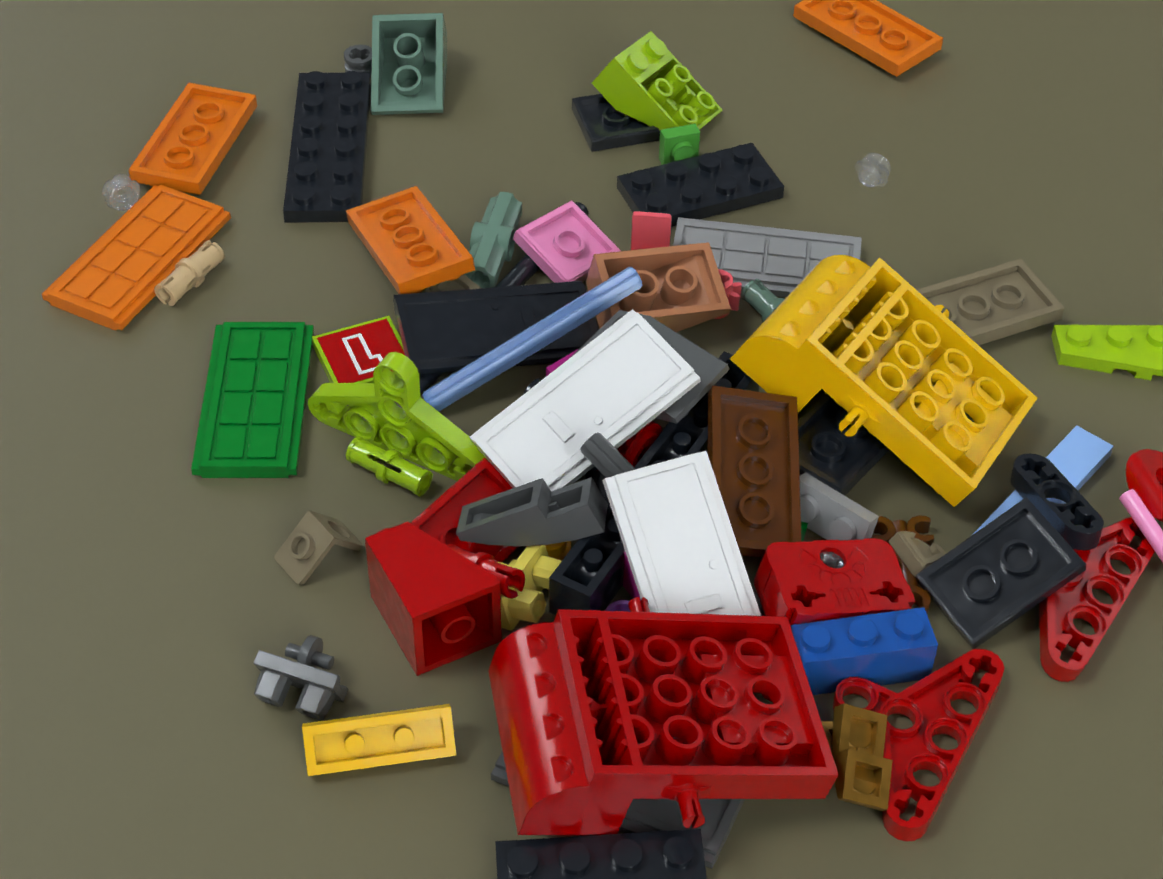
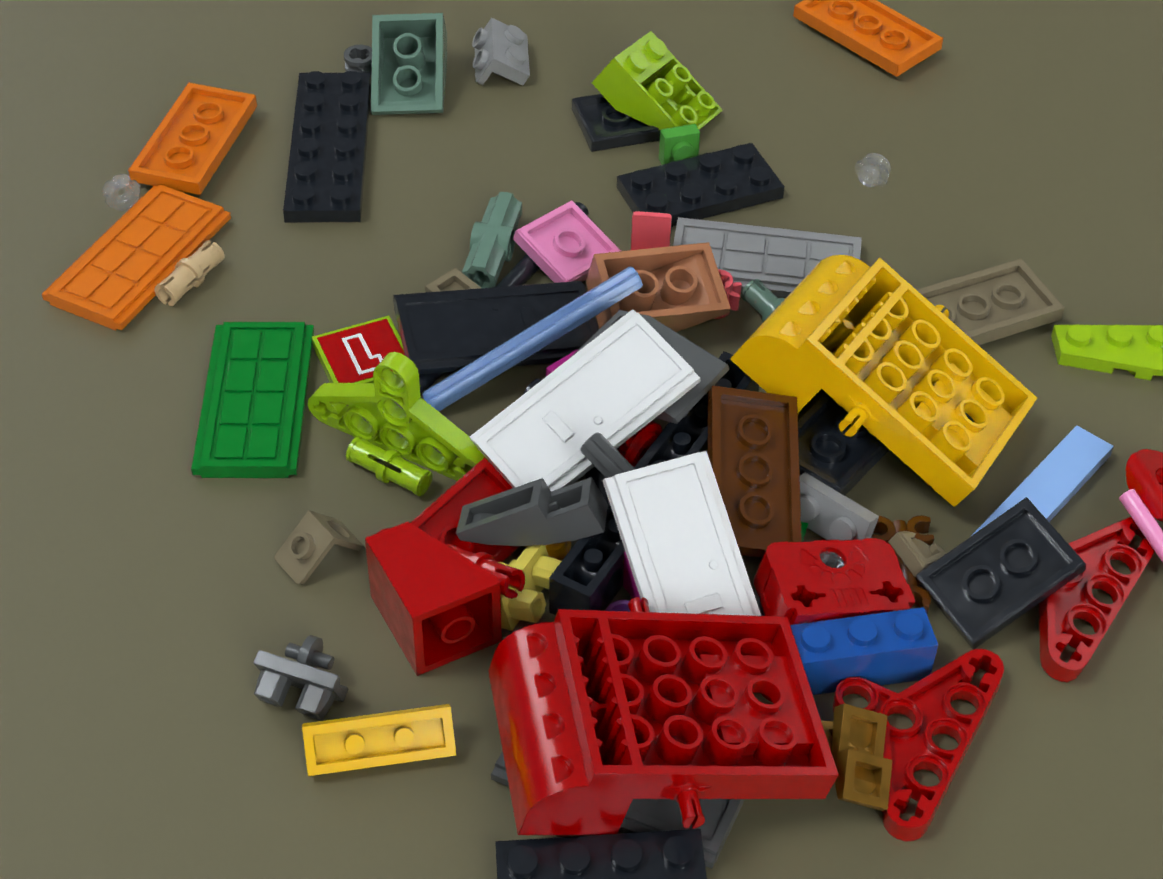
orange plate [346,186,475,294] -> none
black beam [1010,453,1104,550] -> none
none -> light grey bracket [472,17,530,86]

